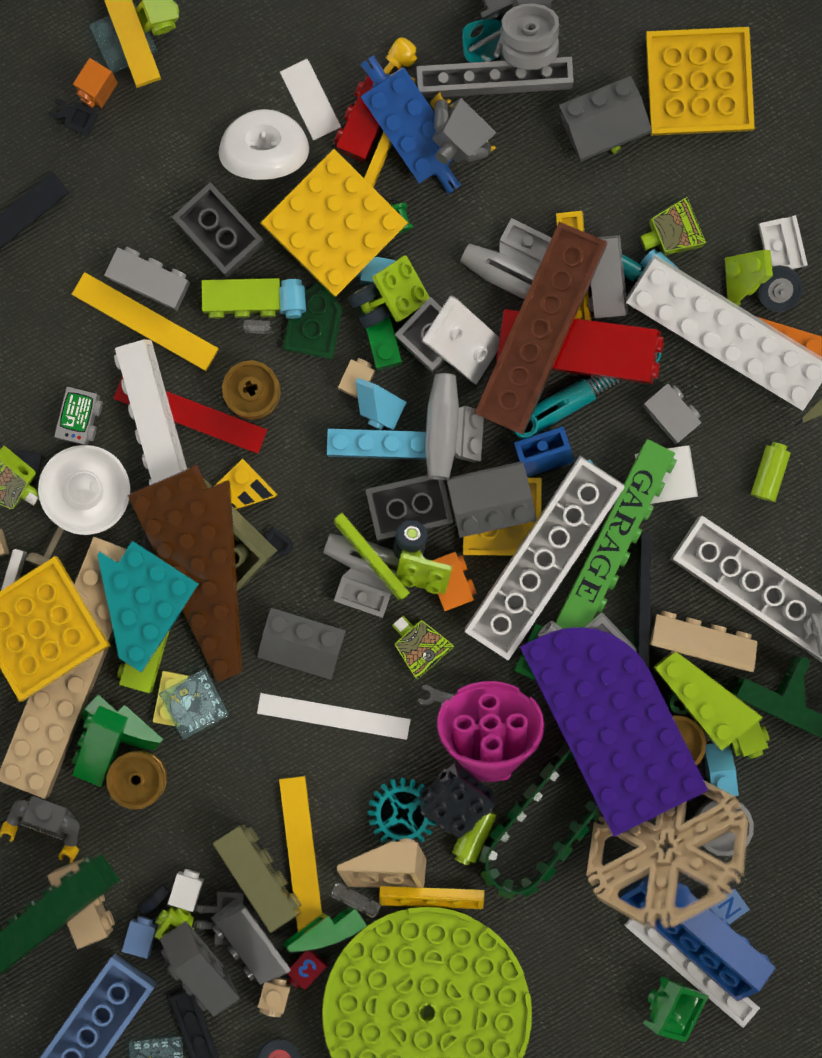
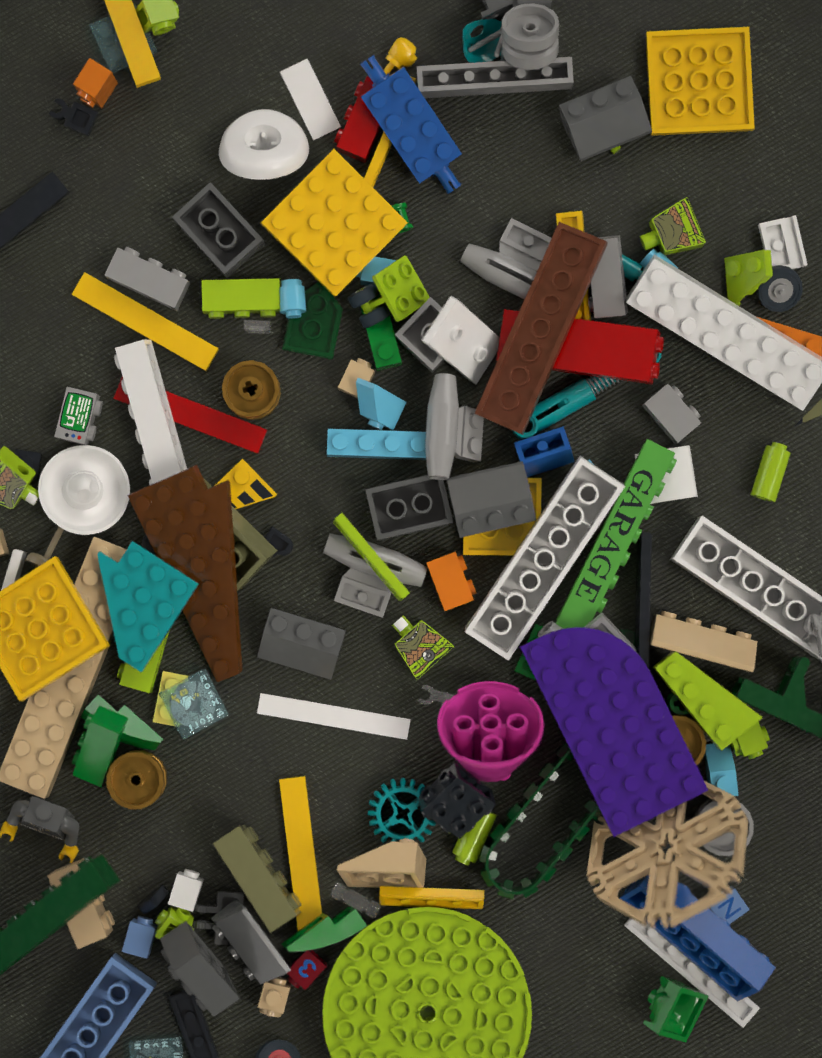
lime plate [393,520,452,594] -> none
dark grey torso [430,92,496,164] -> none

